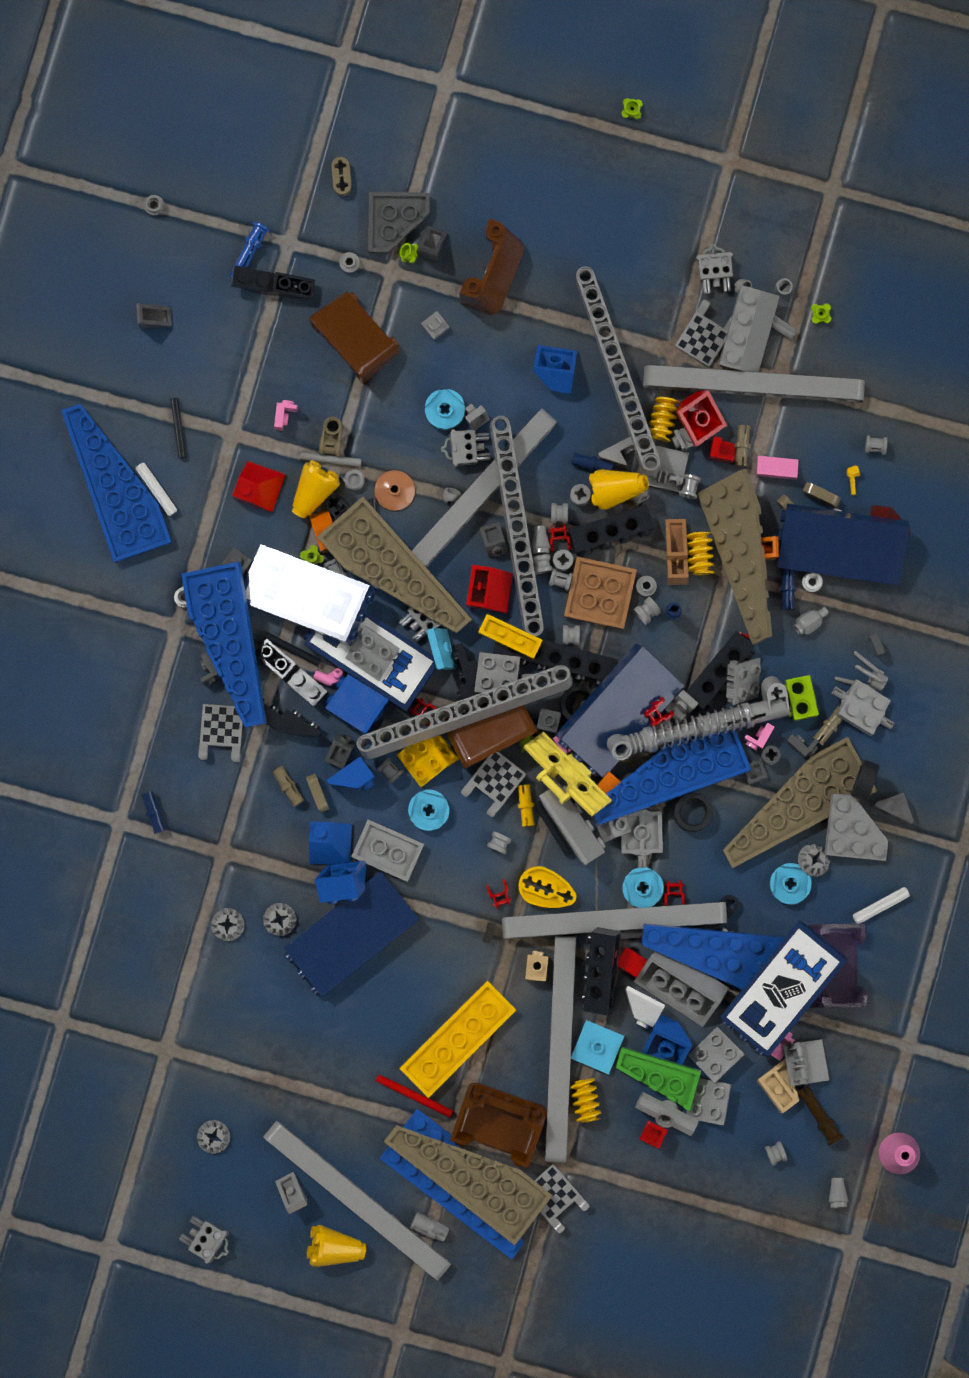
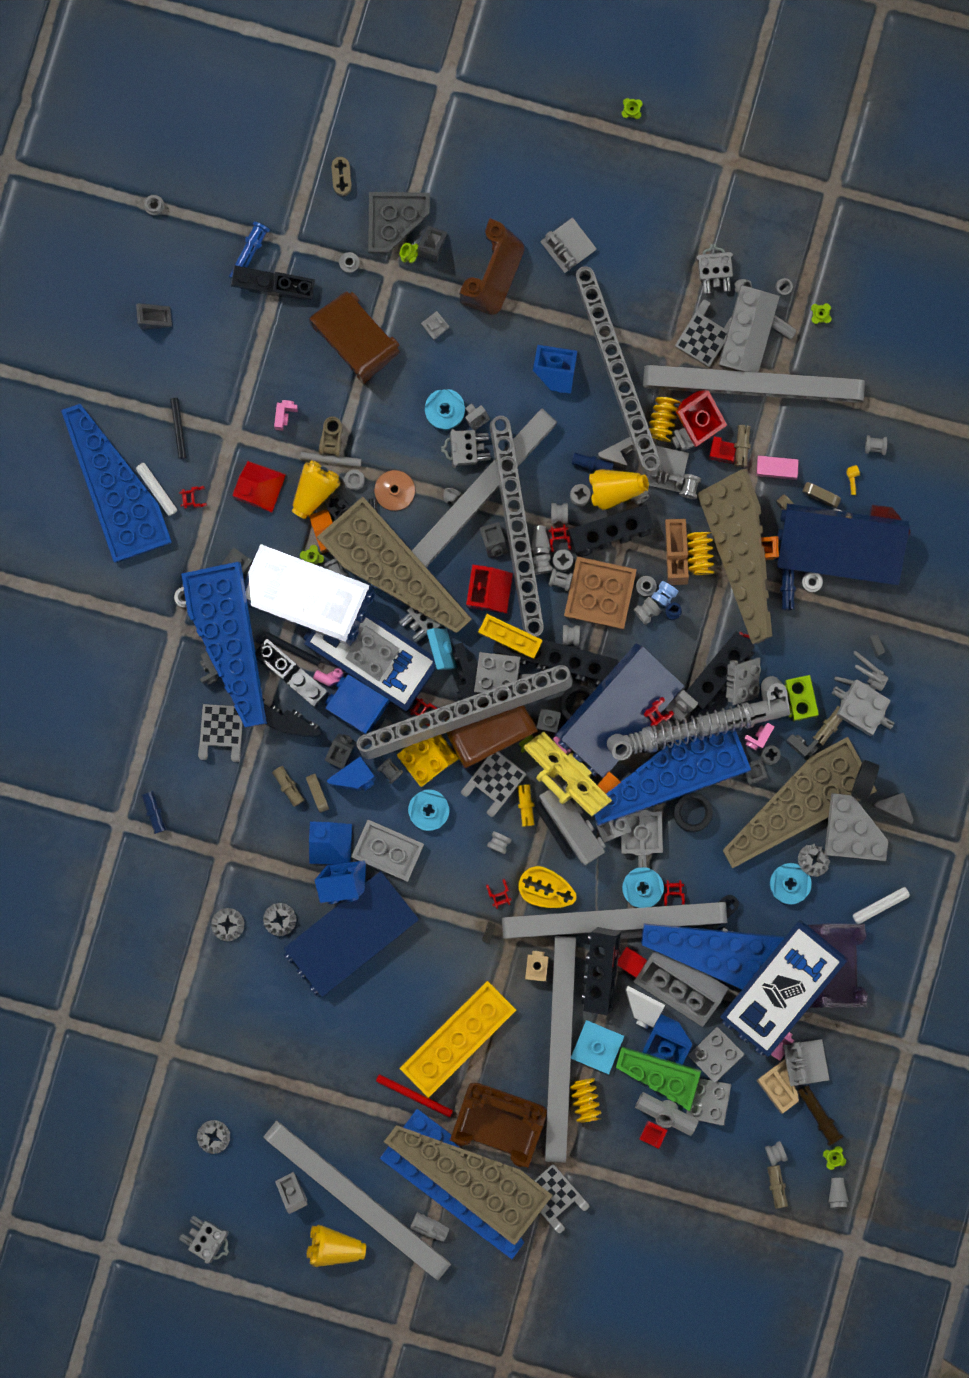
light grey plant [793,607,829,635] -> none
bright pink cone [878,1133,920,1174] -> none
none -> red piece [179,486,207,509]
none -> light grey hinge [540,217,597,273]
none -> light blue wheel [651,581,679,608]
none -> dark tan pin [767,1165,788,1208]
none -> lime plate [823,1146,846,1170]

